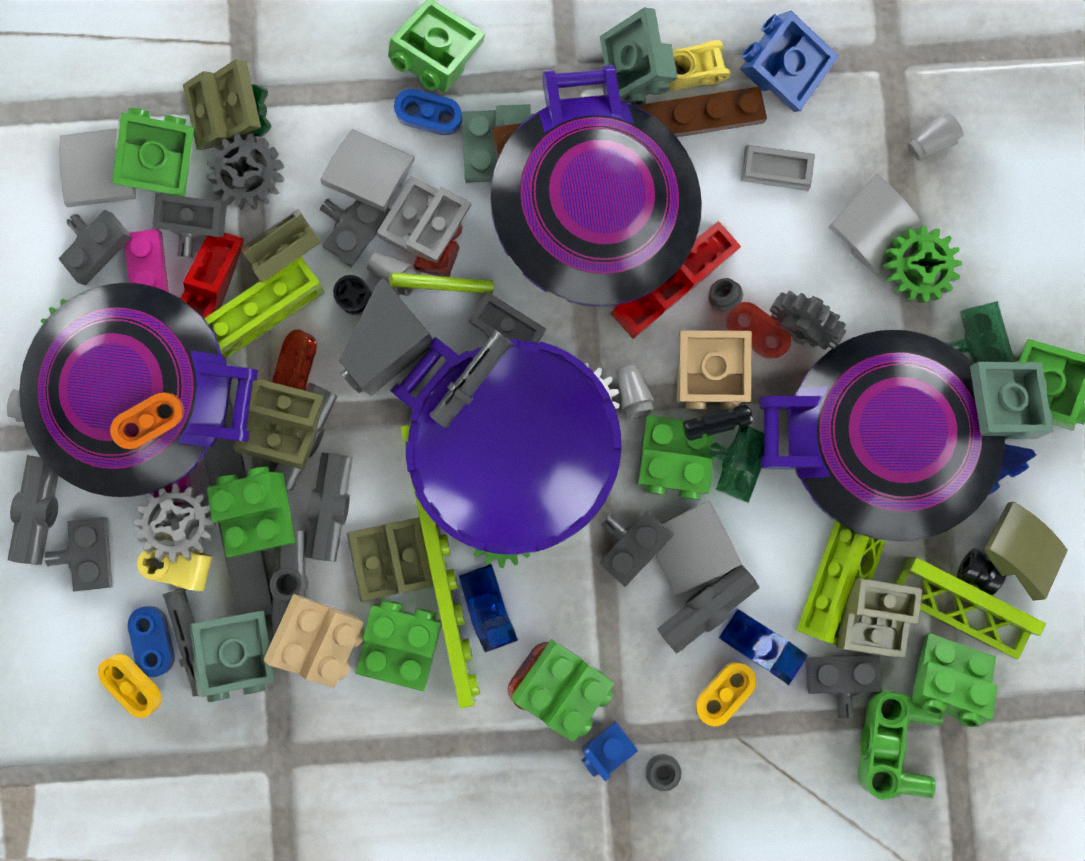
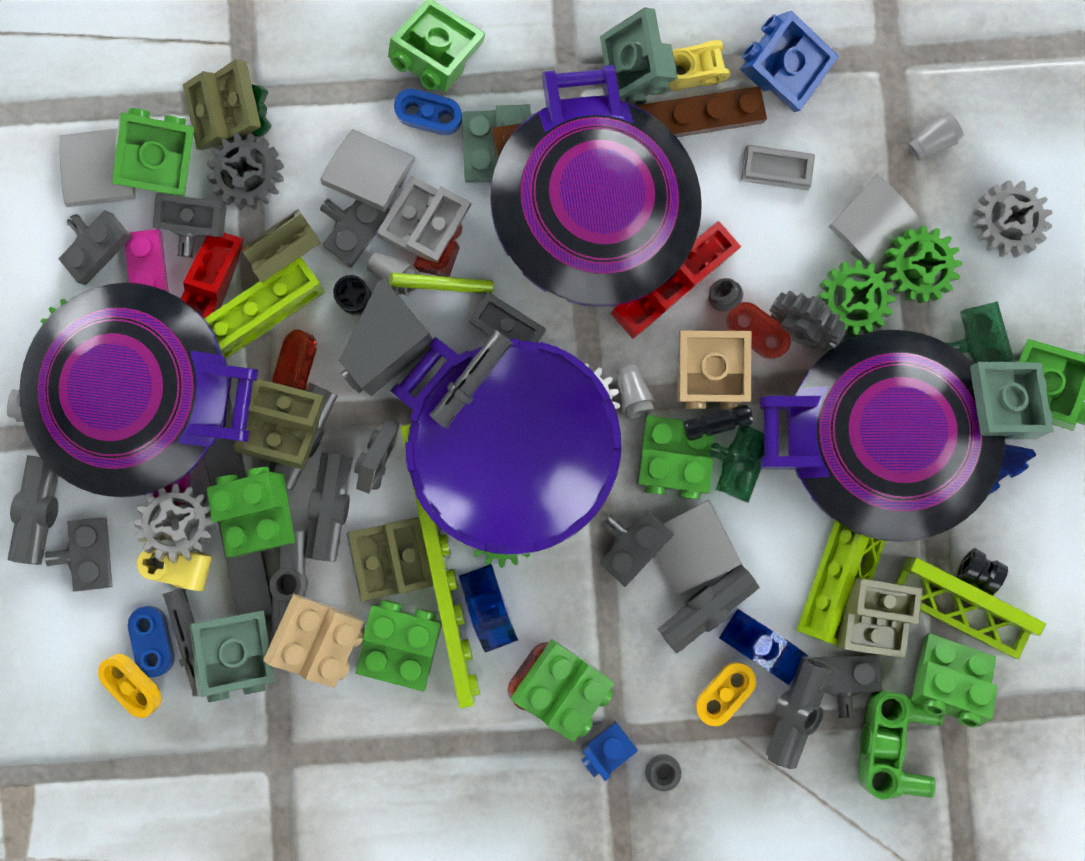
orange plate [110,392,184,449] -> none
olive slope [984,501,1068,601] -> none
none -> dark grey plate [354,418,400,494]
none -> dark grey piece [766,656,833,769]
none -> bright green gear [816,260,896,337]
none -> light grey gear [972,180,1053,258]

